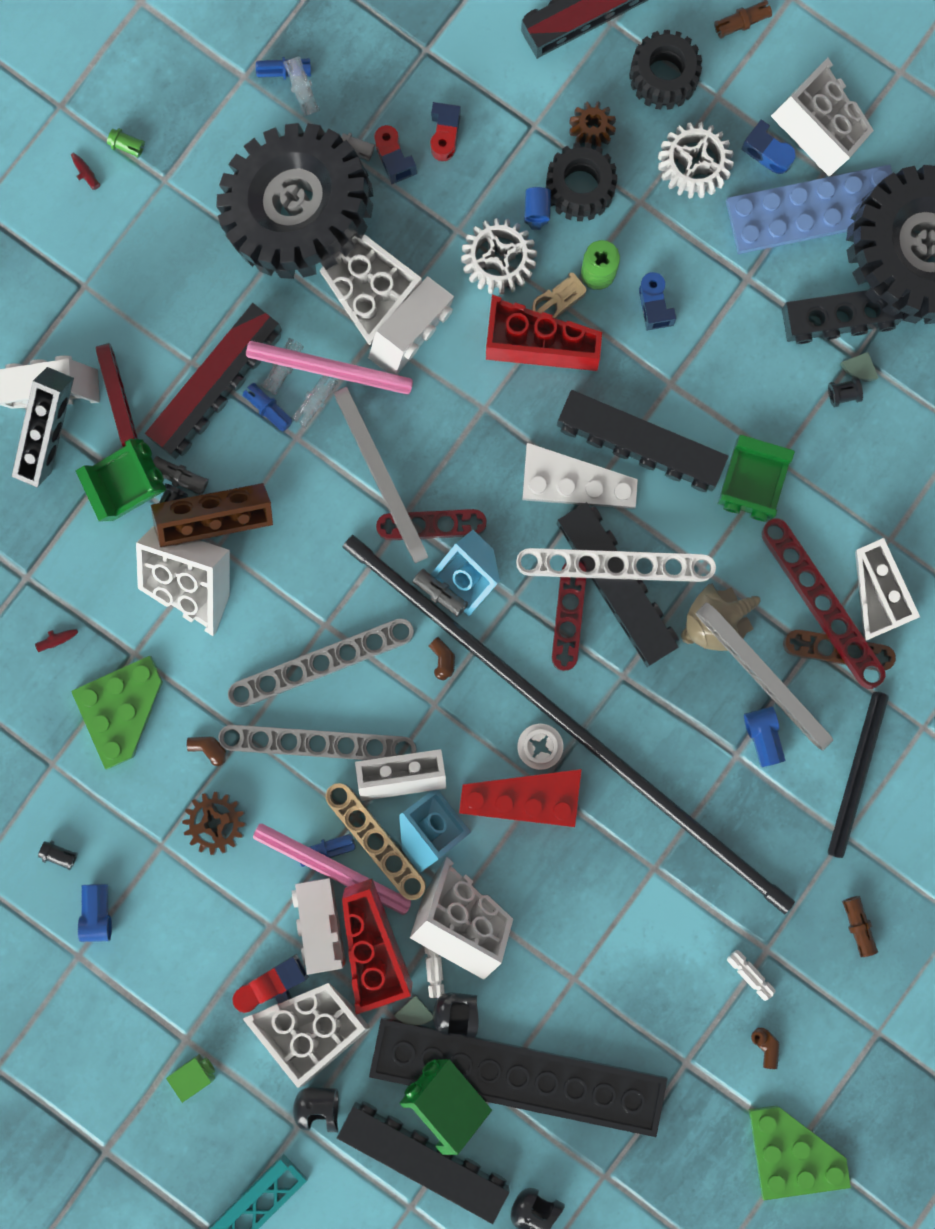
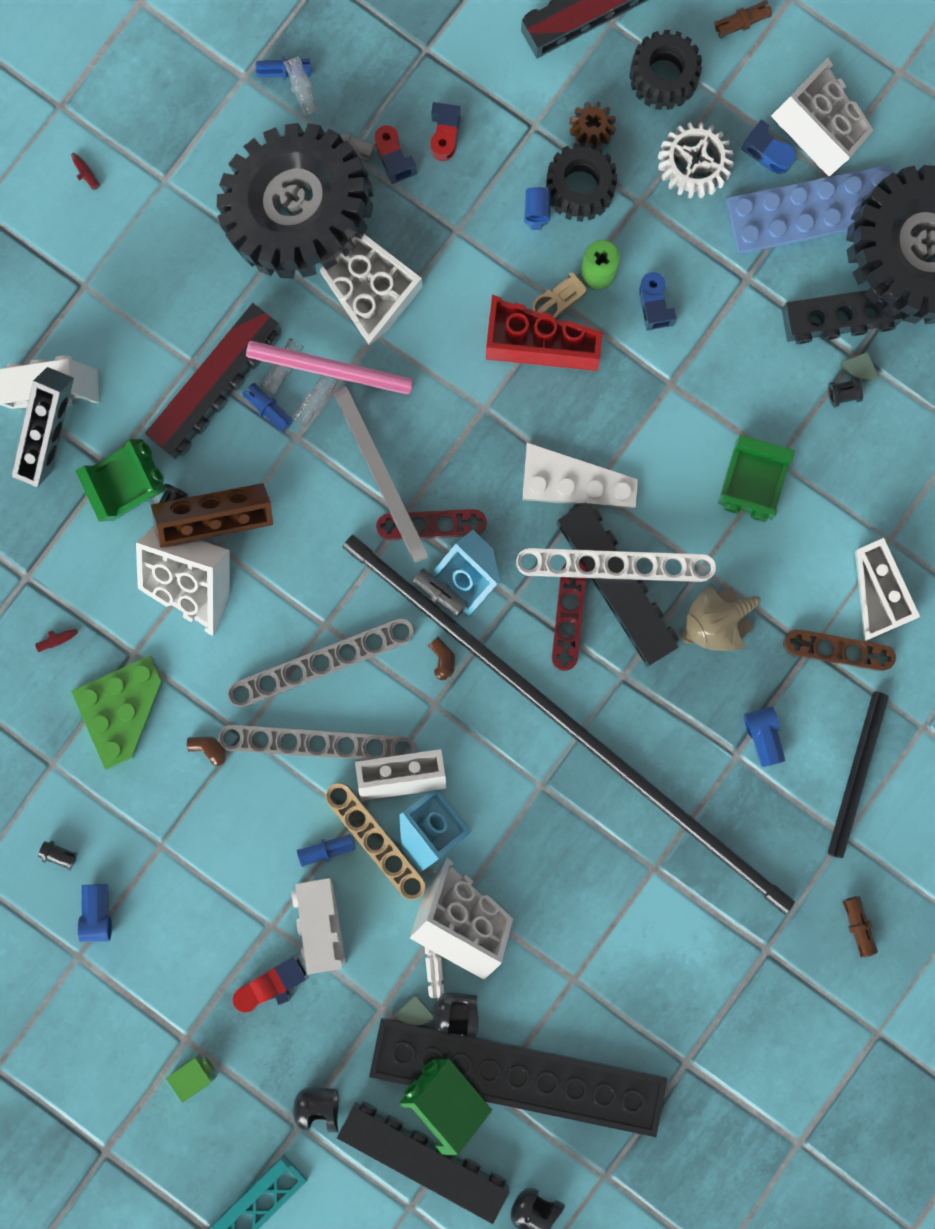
dark red beam [96,343,138,447] -> none
bright green pin [107,128,145,158] -> none
dark grey pin [153,456,209,495] -> none
reddish brown gear [182,792,247,855] -> none
white wedge [243,983,371,1088] -> none
bright pink axle [253,824,411,915] -> none
red wedge [342,878,413,1015] -> none
white wedge [368,276,454,375] -> none
red wedge [459,769,582,827] -> none
white gear [461,218,537,295] -> none
white gear [517,724,563,770] -> none
black brick [557,390,729,492] -> none
light grey beam [696,603,833,751] -> none
white axle [727,950,776,1001] -> none
bright green plate [749,1105,851,1201] -> none
reddish brown arm [751,1028,780,1069] -> none
dark red beam [762,518,886,689] -> none

